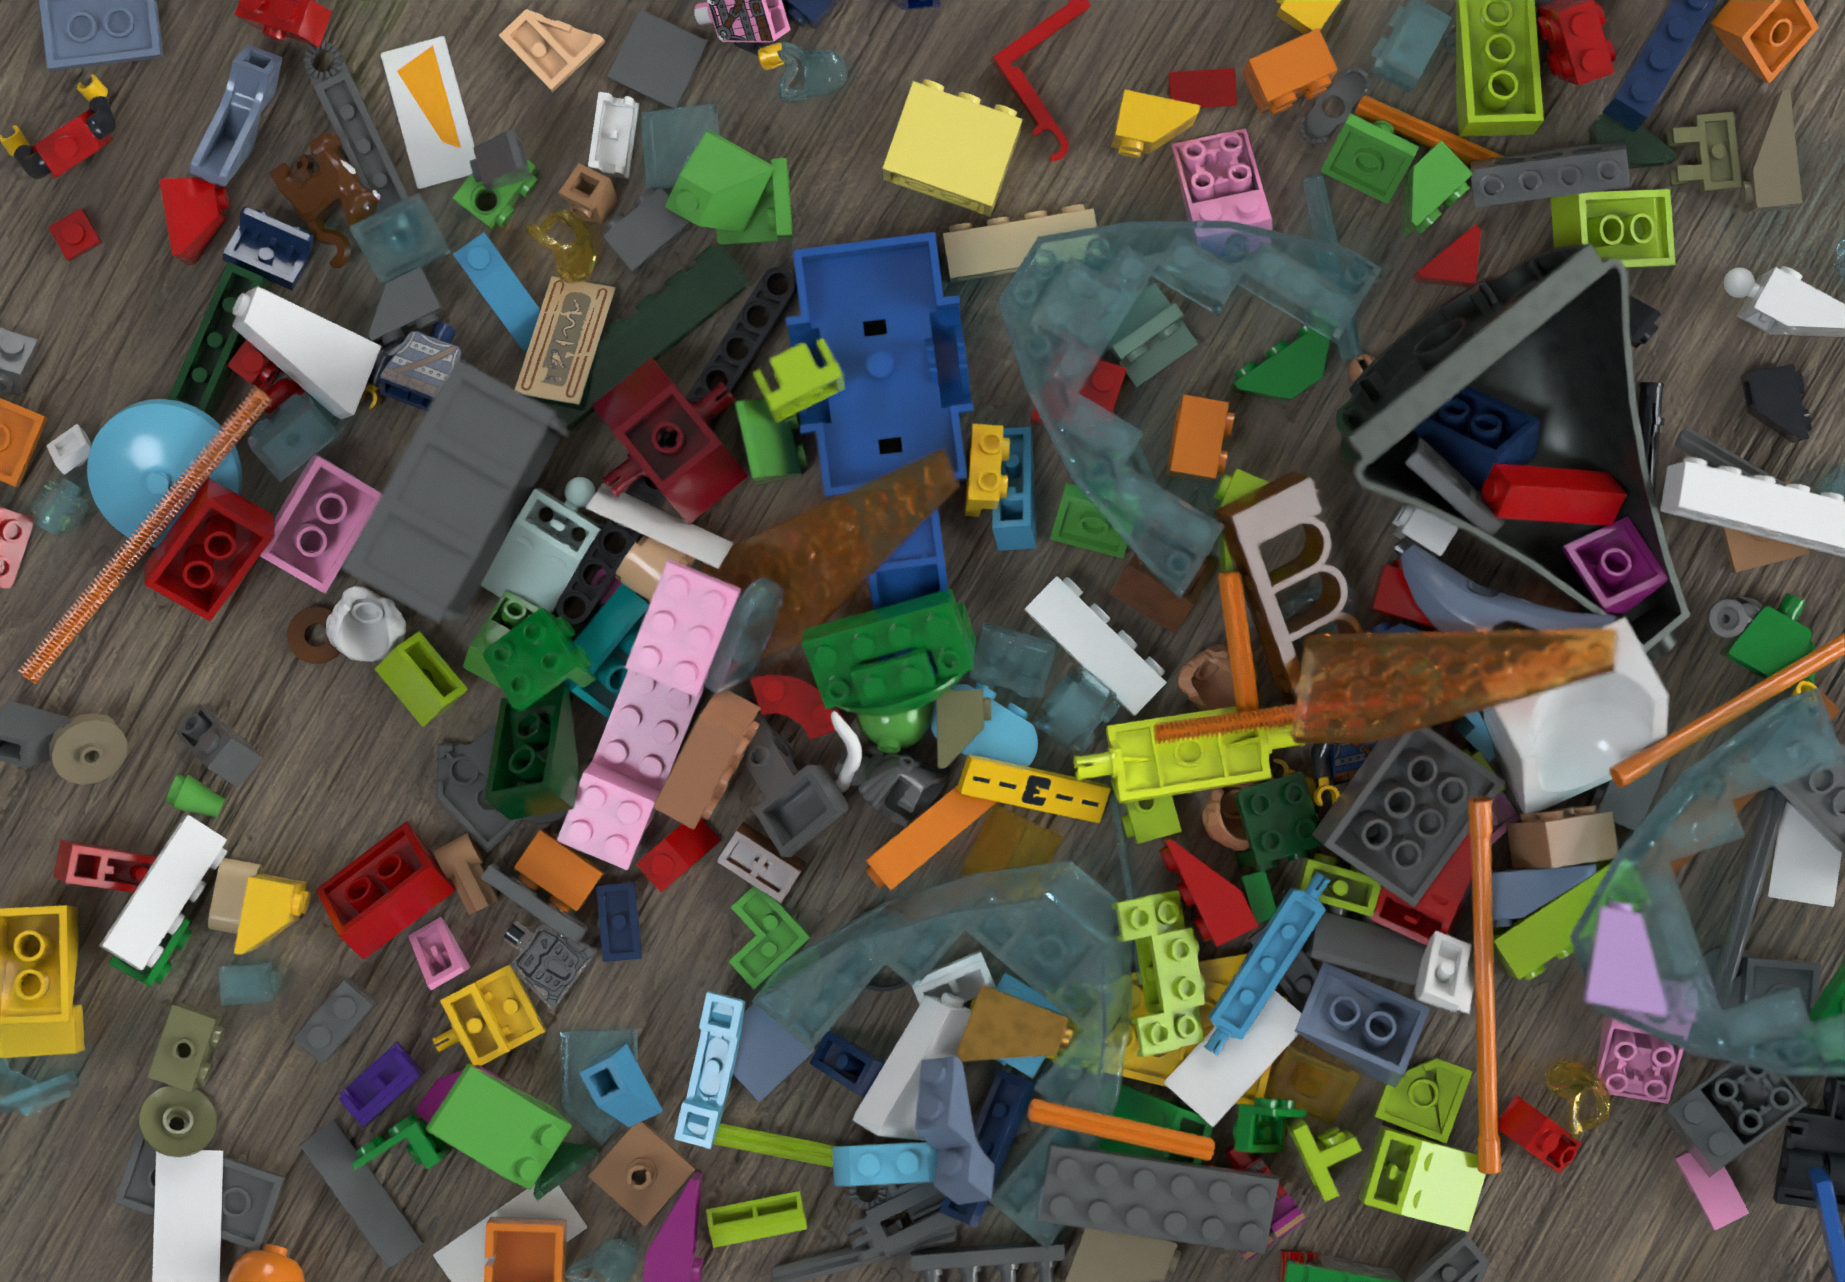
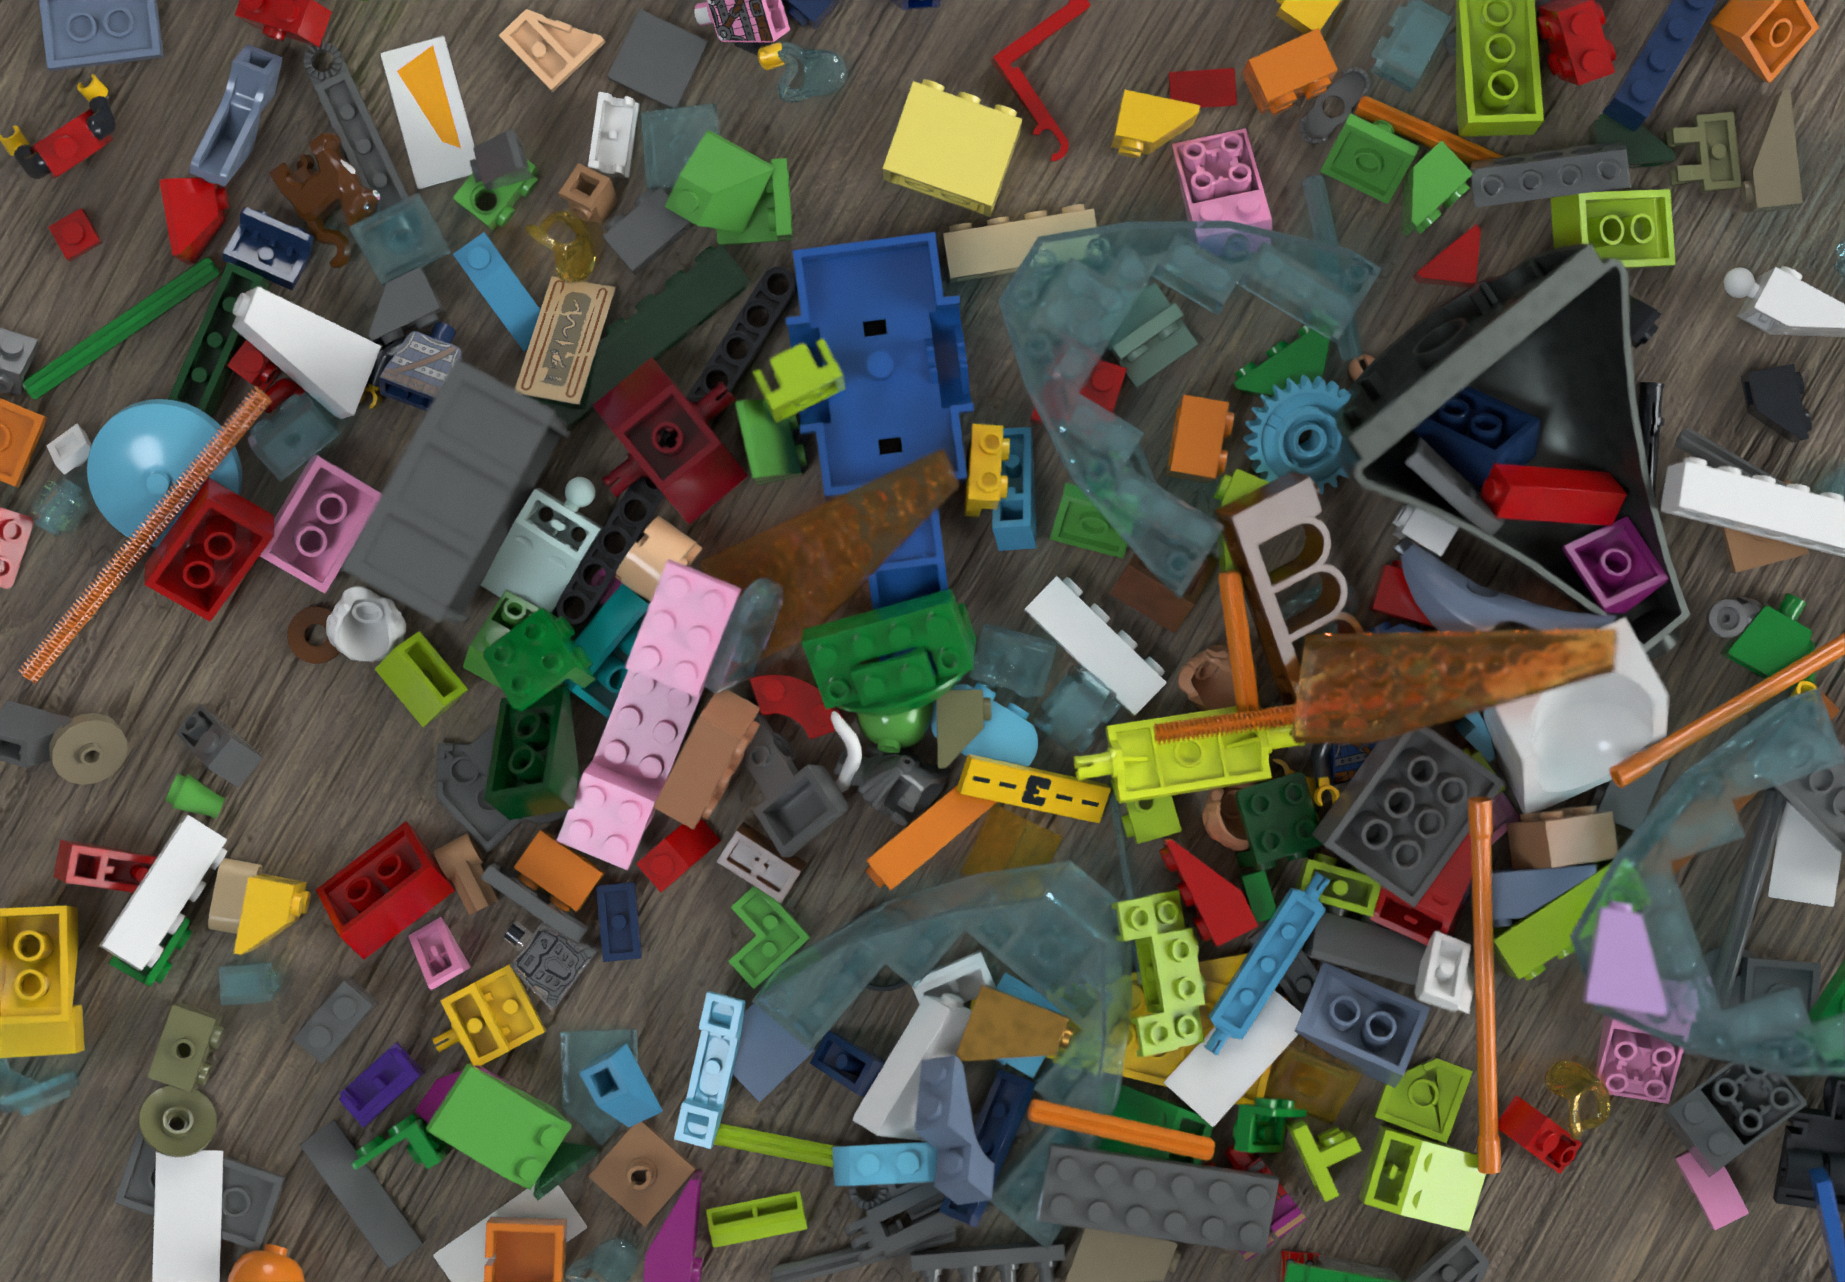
white sticker [586,483,733,568] -> none
none -> green axle [23,257,220,399]
none -> medium azure gear [1243,375,1351,494]

